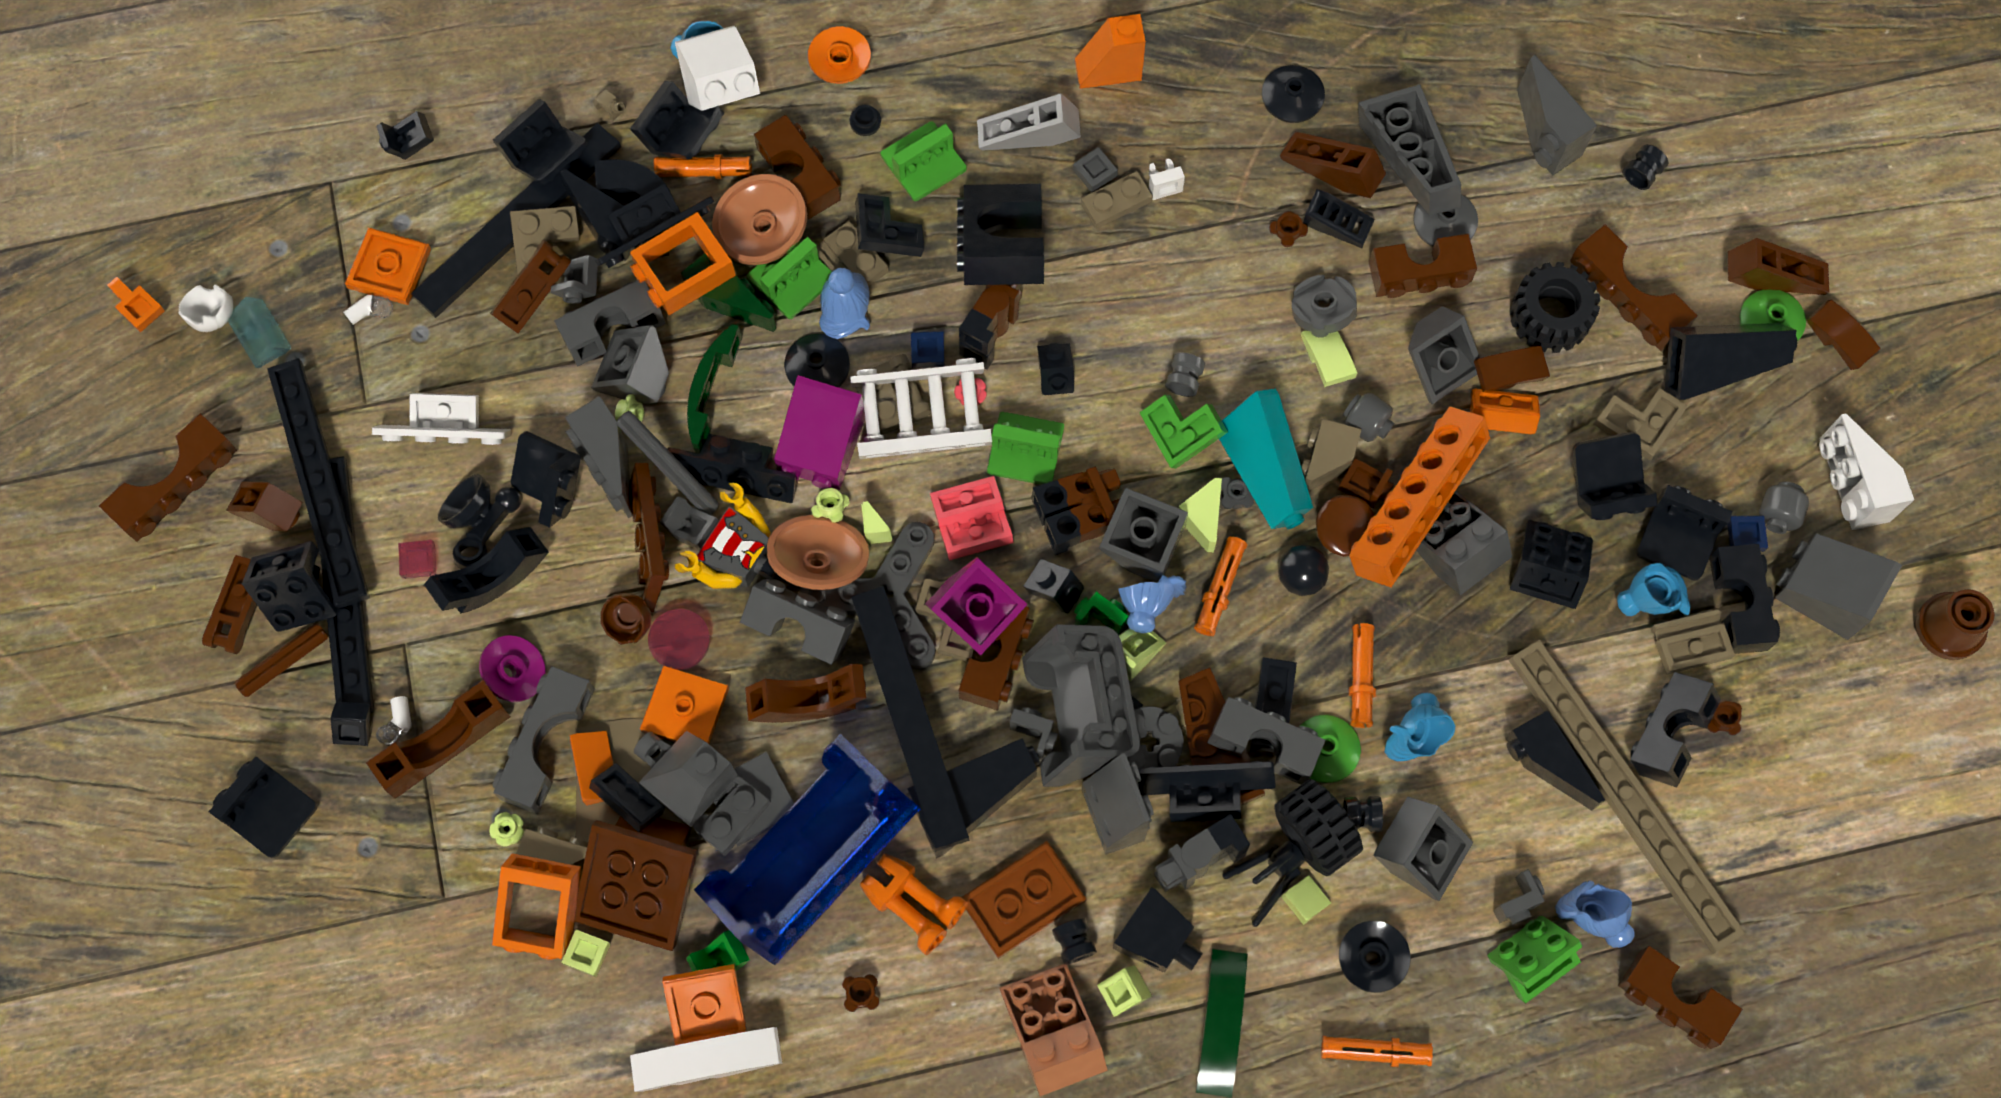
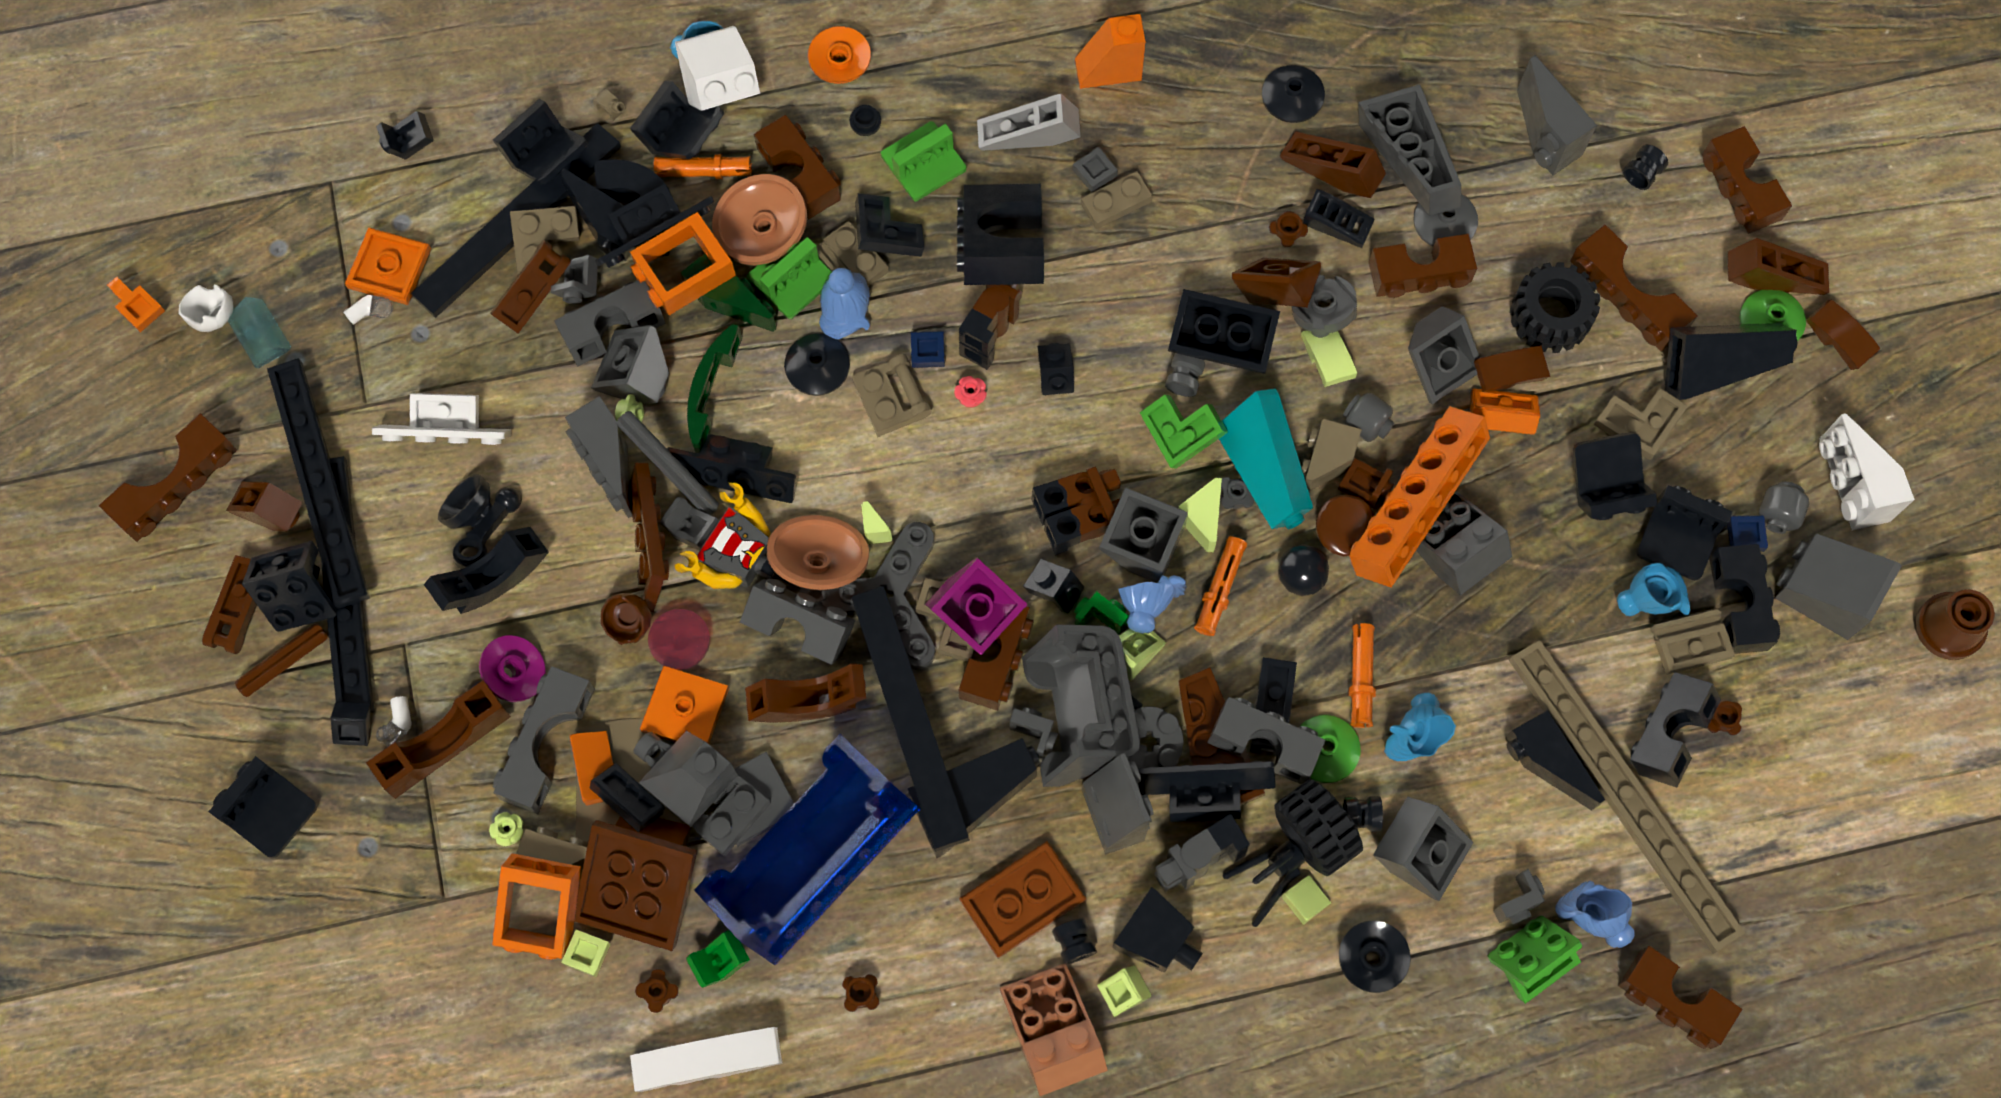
clear pink tile [398,540,436,579] -> none
black bracket [511,431,581,528] -> none
orange tile [662,964,747,1045] -> none
magenta slope [774,375,865,490] -> none
yellowish green plate [811,488,850,523] -> none
white fence [850,358,992,459] -> none
orange piece [859,853,968,955] -> none
coral slope [930,476,1014,561] -> none
bright green bracket [987,412,1064,485] -> none
white tile [1148,159,1185,200] -> none
dark green slope [1195,949,1248,1098] -> none
orange pin [1321,1036,1433,1067] -> none
black bracket [1510,520,1593,609] -> none
none -> reddish brown plate [635,969,679,1013]
none -> black slope [1168,289,1280,374]
none -> reddish brown slope [1232,257,1321,308]
none -> reddish brown arch [1702,126,1792,234]

